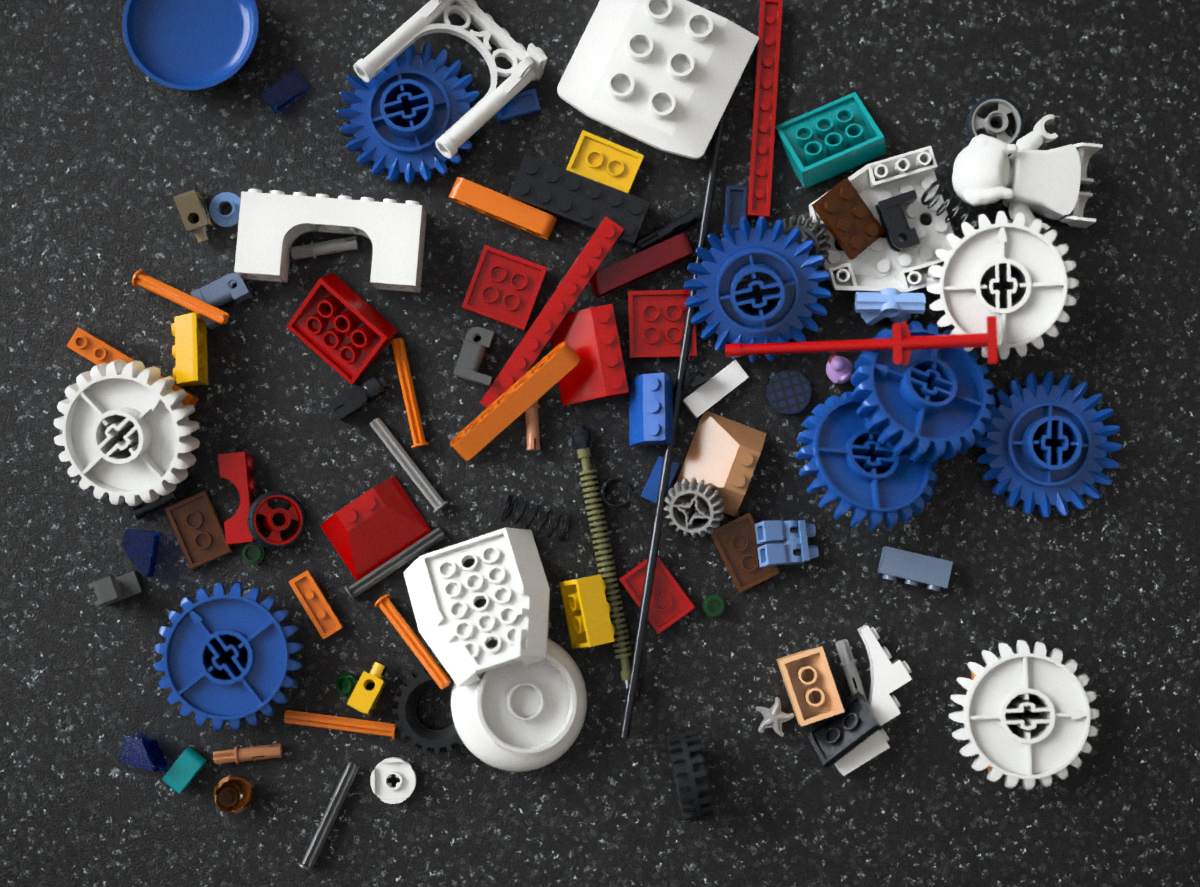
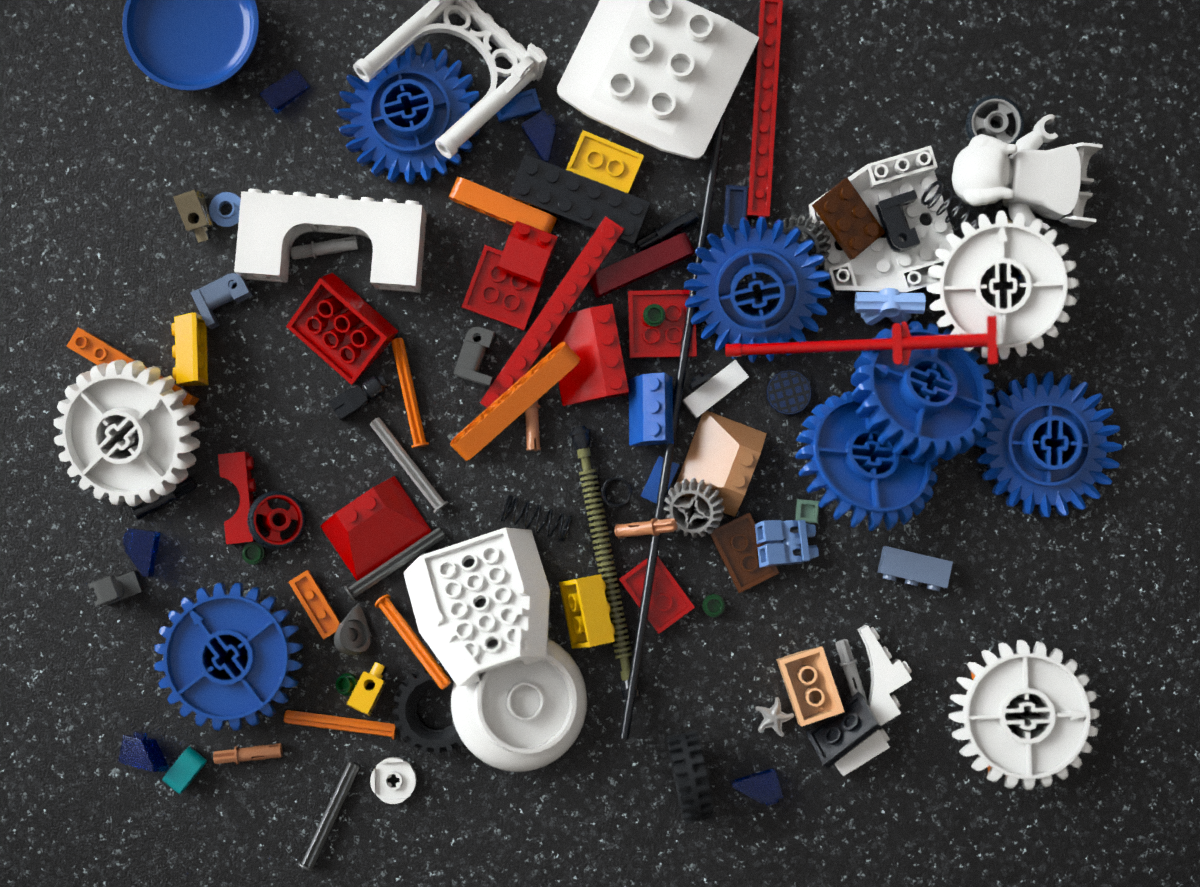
orange axle [132,270,229,325] -> none
reddish brown tile [164,490,234,570] -> none
reddish brown hair [214,775,254,815] -> none
teal slope [775,92,886,189] -> none
lavender animal [826,354,854,384] -> none
none -> dark grey piece [334,604,371,656]
none -> red slope [497,221,558,285]
none -> clear blue slope [521,110,557,163]
none -> nougat axle [614,518,678,538]
none -> dark green plate [643,304,666,327]
none -> clear blue slope [730,768,783,805]
none -> sand green tile [795,499,820,523]

